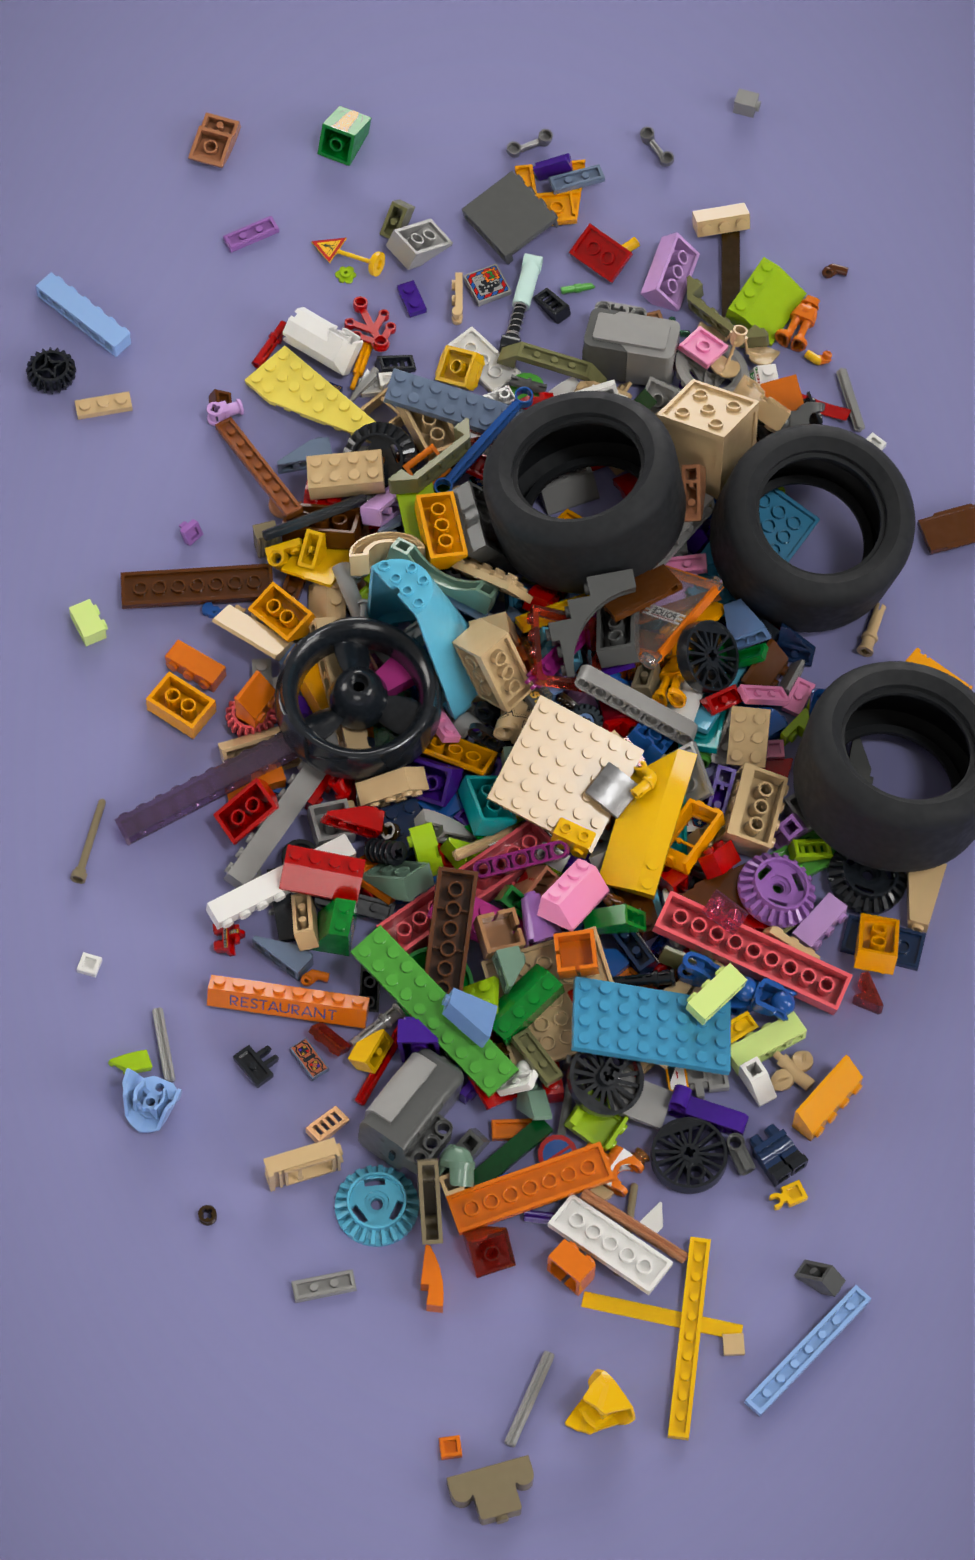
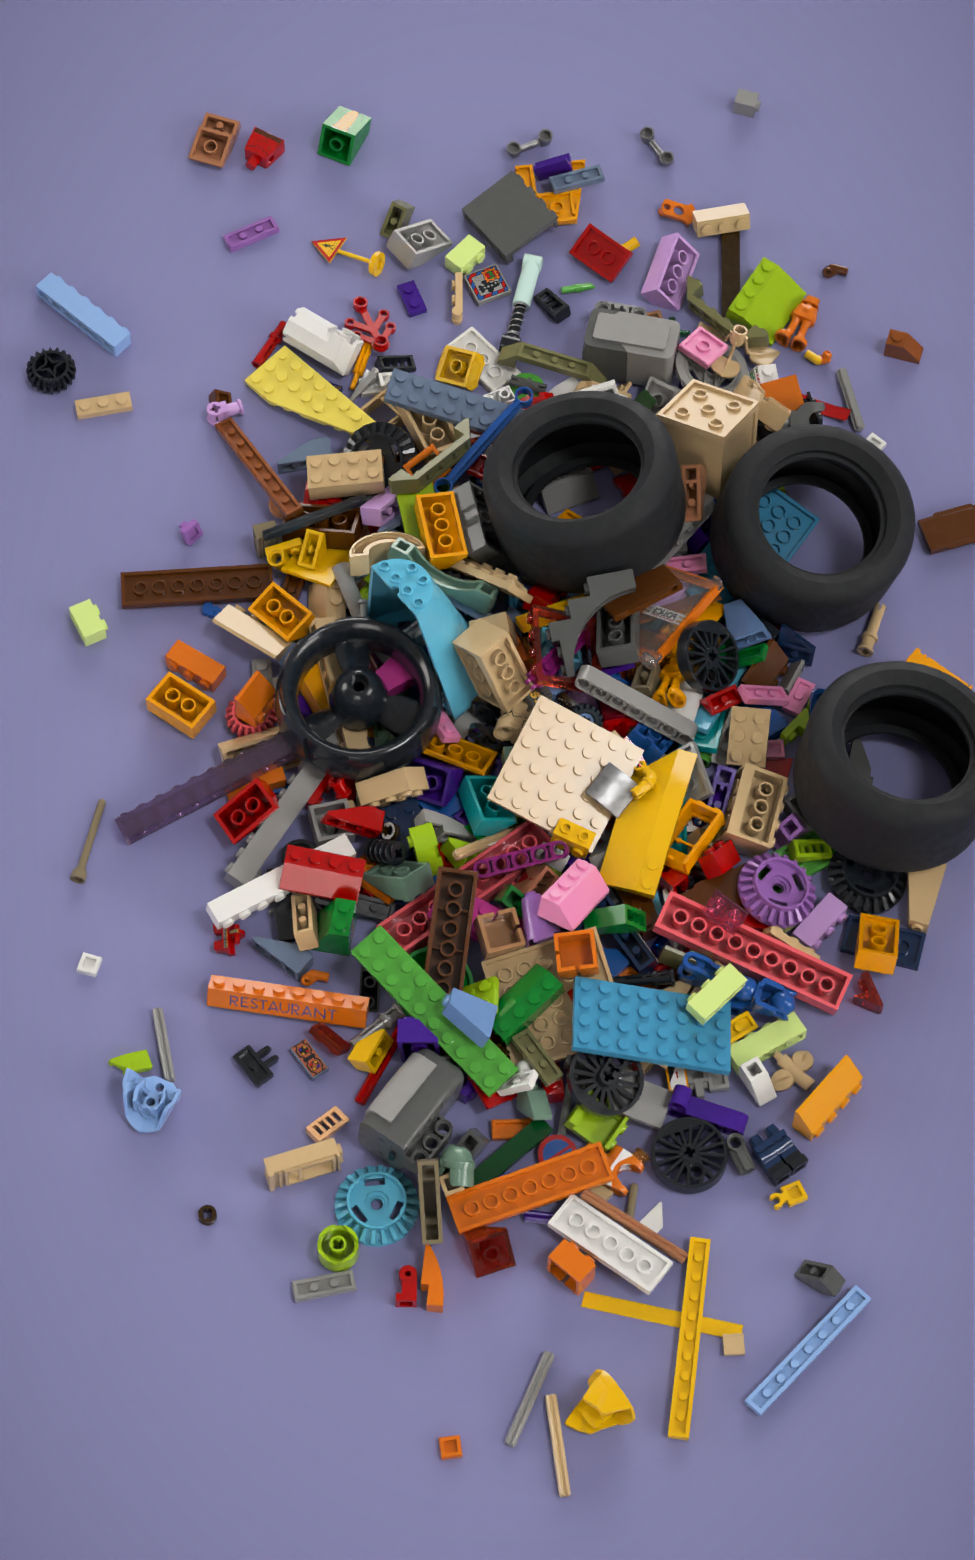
lime plant [335,266,356,284] -> none
dark tan brick [446,1455,534,1525] -> none
sand green slope [492,945,525,994] -> none
reddish brown arm [603,893,626,907] -> none
none -> red torso [245,127,285,170]
none -> lime brick [317,1225,359,1273]
none -> red leg [396,1265,417,1308]
none -> yellowish green brick [445,235,485,275]
none -> tan axle [545,1394,571,1497]
none -> orange piece [658,199,695,227]
none -> dark orange slope [884,329,923,364]

